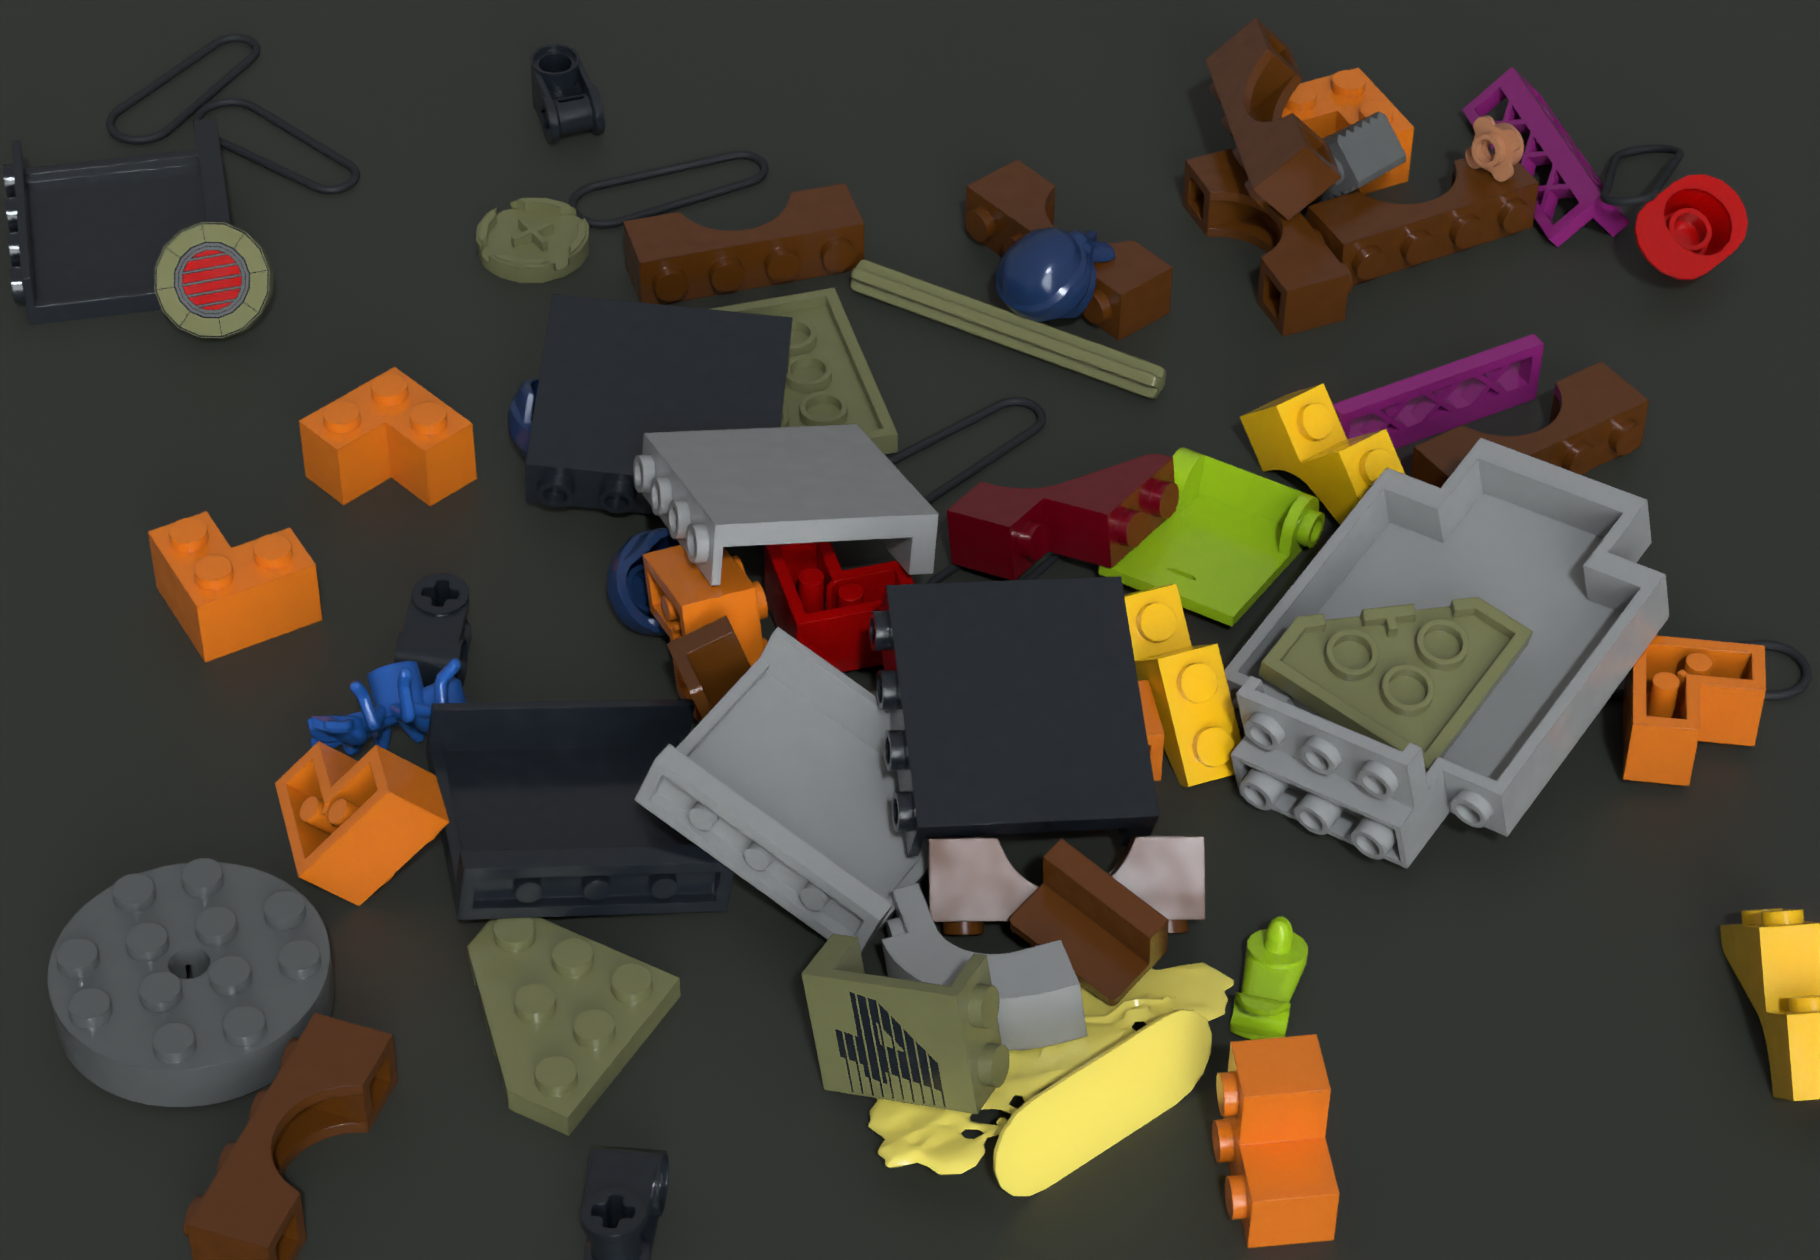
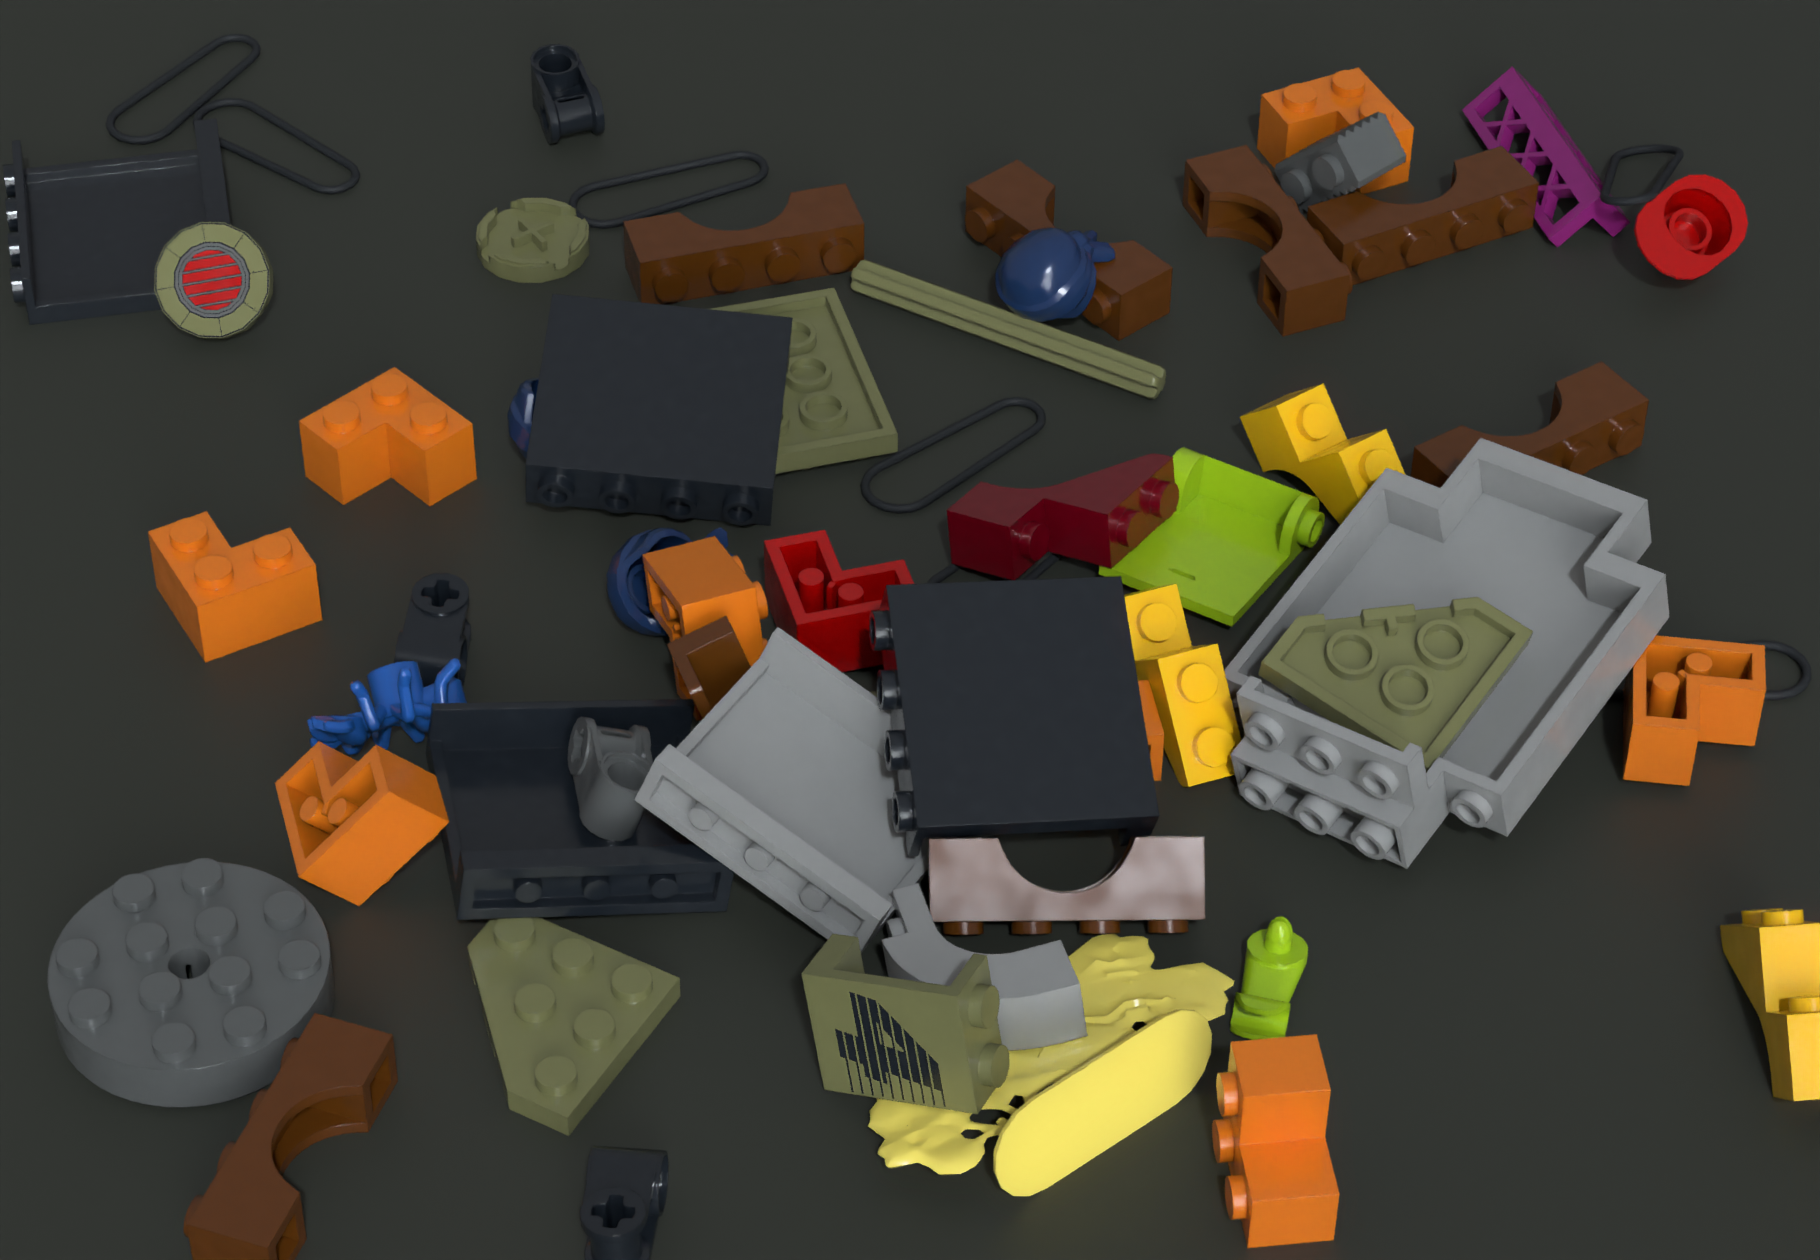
light grey panel [633,424,939,586] -> none
reddish brown panel [1010,838,1169,1006] -> none
reddish brown arch [1205,17,1342,220] -> none
magenta fence [1333,334,1544,449] -> none
nougat plate [1465,115,1524,182] -> none
none -> dark grey piece [567,716,653,841]

